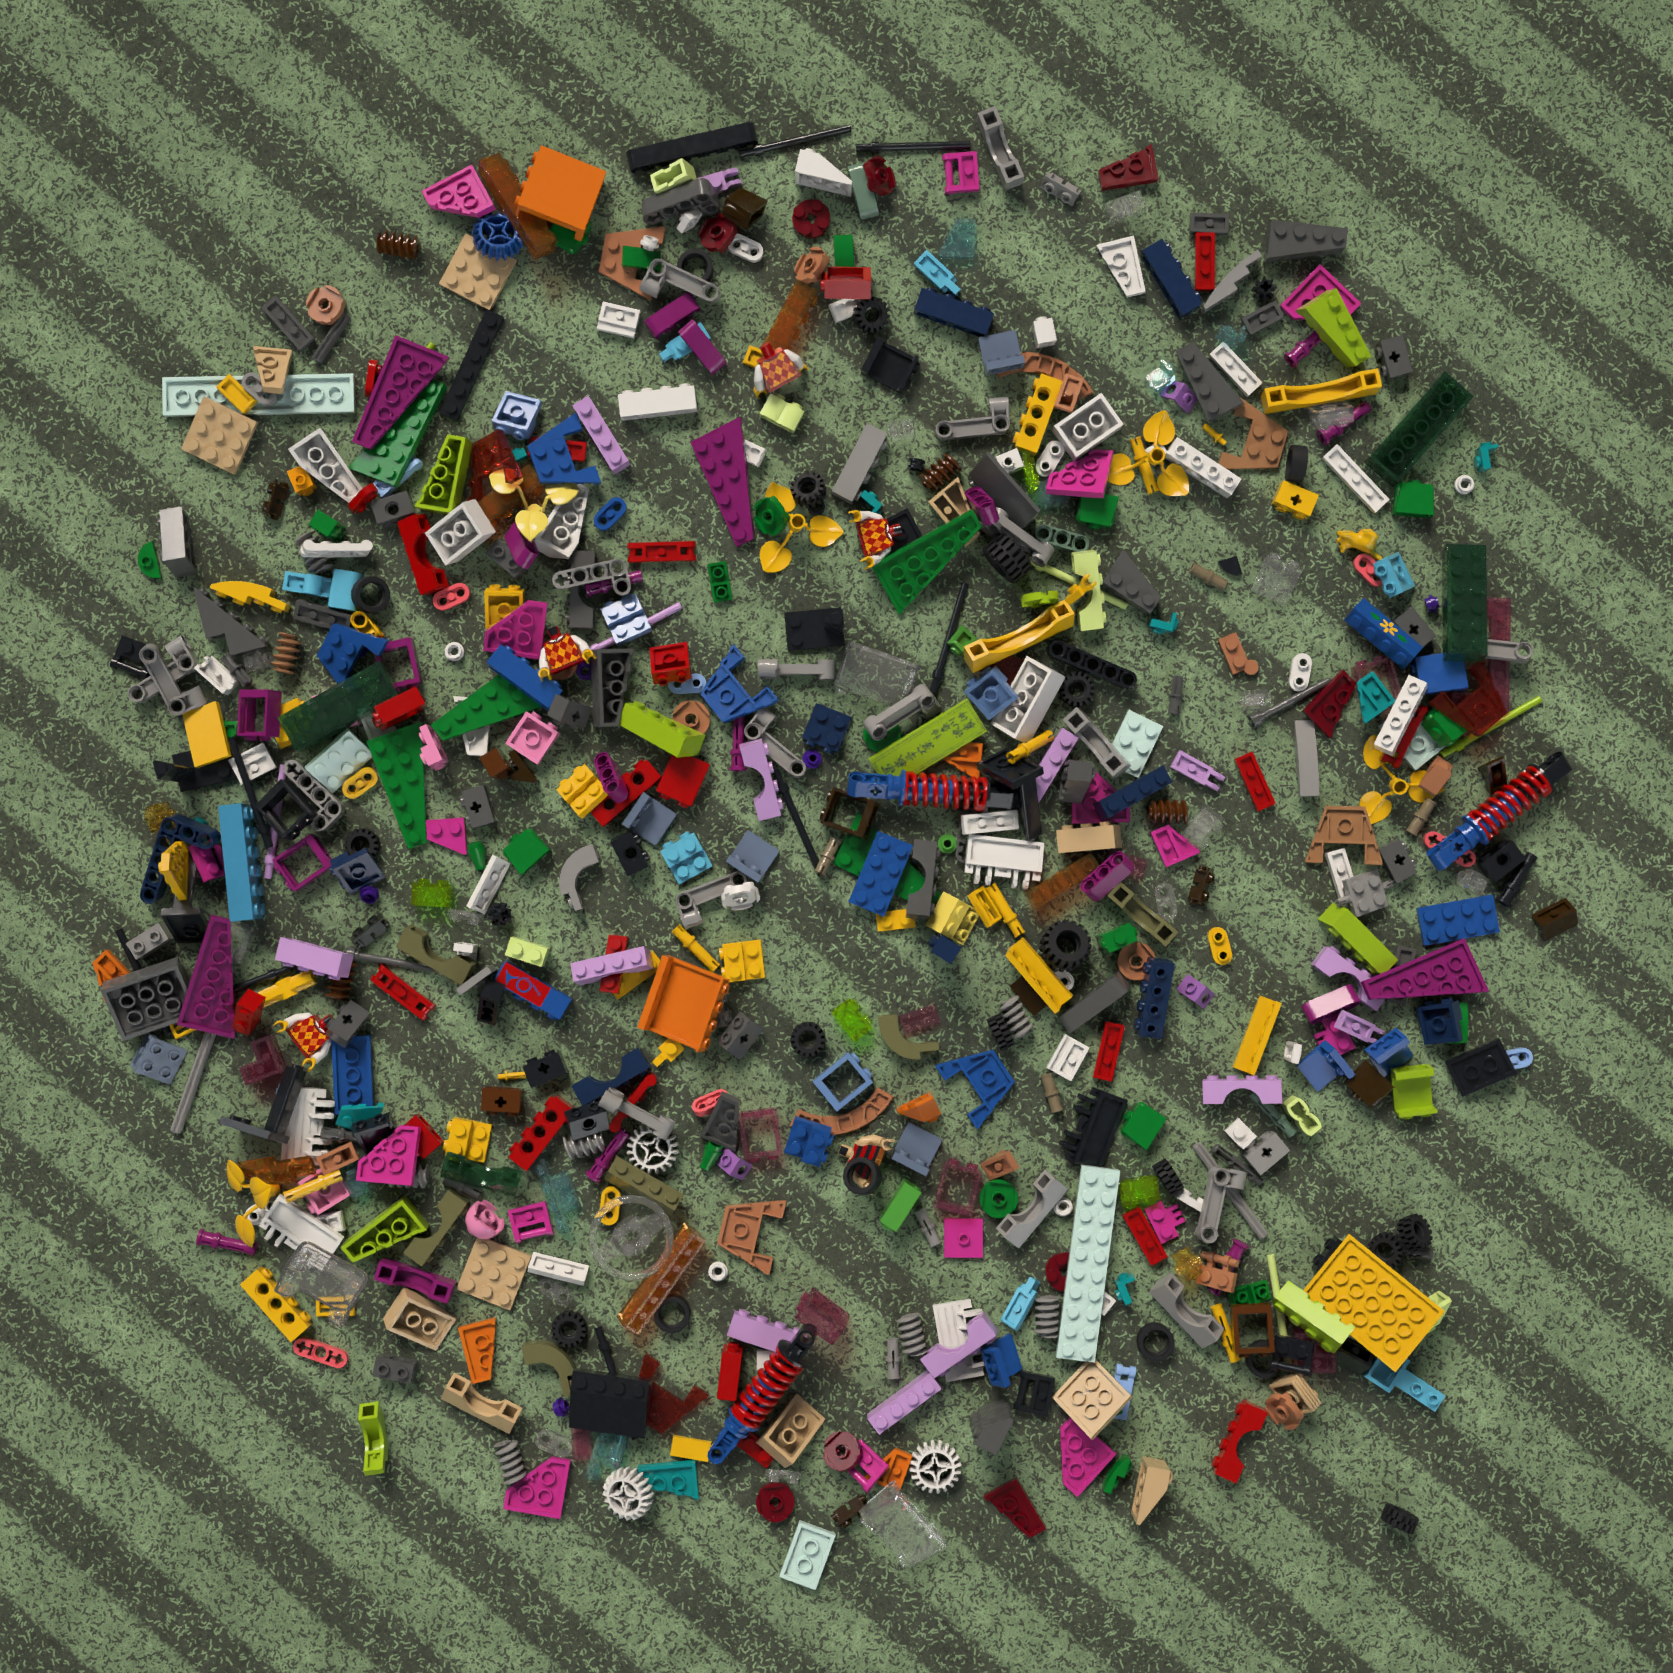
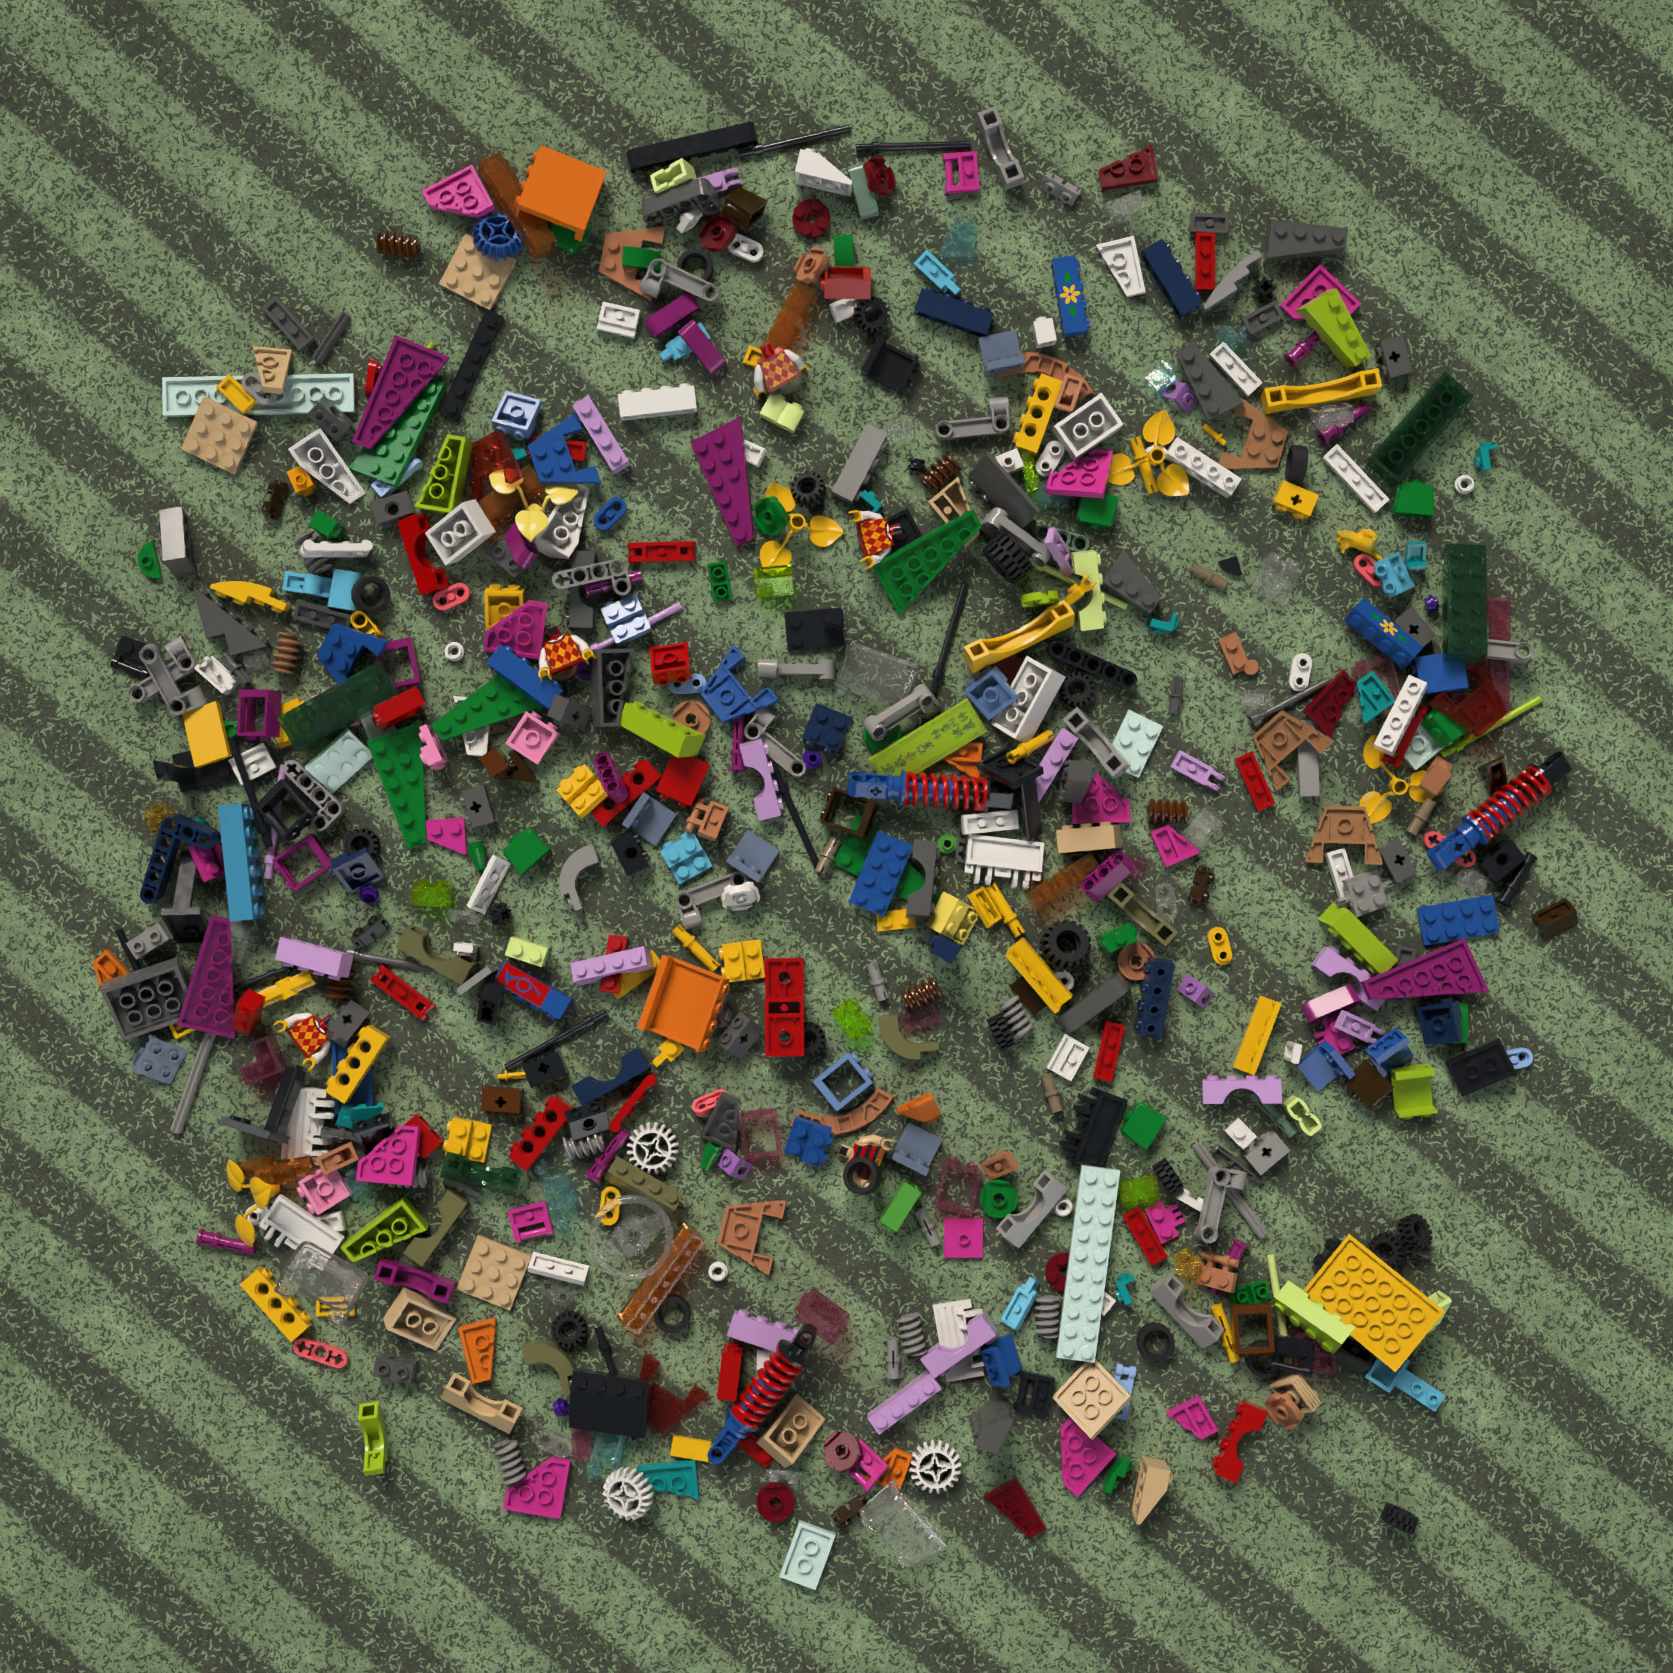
yellow plate [158,840,189,901] -> none
yellow pin [283,1169,343,1204] -> none
nougat plate [306,285,346,325] -> none
yellow plate [342,767,378,799] -> none
red plate [347,483,378,514] -> none
bright pink cylinder [465,1200,504,1240] -> none
light grey piece [598,1087,676,1140] -> none
white plate [640,235,659,251] -> none
blue wing [935,1049,1015,1129] -> none
bright green bracket [947,626,977,656] -> none
magenta beam [964,487,1000,525] -> none
dark blue arch [1093,765,1172,821] -> none
none -> dark grey brick [307,395,353,442]
none -> yellow brick [325,1025,390,1104]
none -> black bar [504,1008,608,1071]
none -> nougat plate [685,797,729,842]
none -> clear neon green brick [753,565,794,598]
none -> red bracket [765,958,805,1057]
none -> light grey pin [866,961,889,1001]
none -> reddish brown piece [900,977,944,1013]
none -> lavender hinge [1044,528,1073,576]
none -> blue brick [1051,255,1090,338]
none -> dark pink wing [1167,1395,1218,1439]
none -> medium nougat wing [1252,710,1335,791]
none -> teal bracket [1405,541,1428,572]

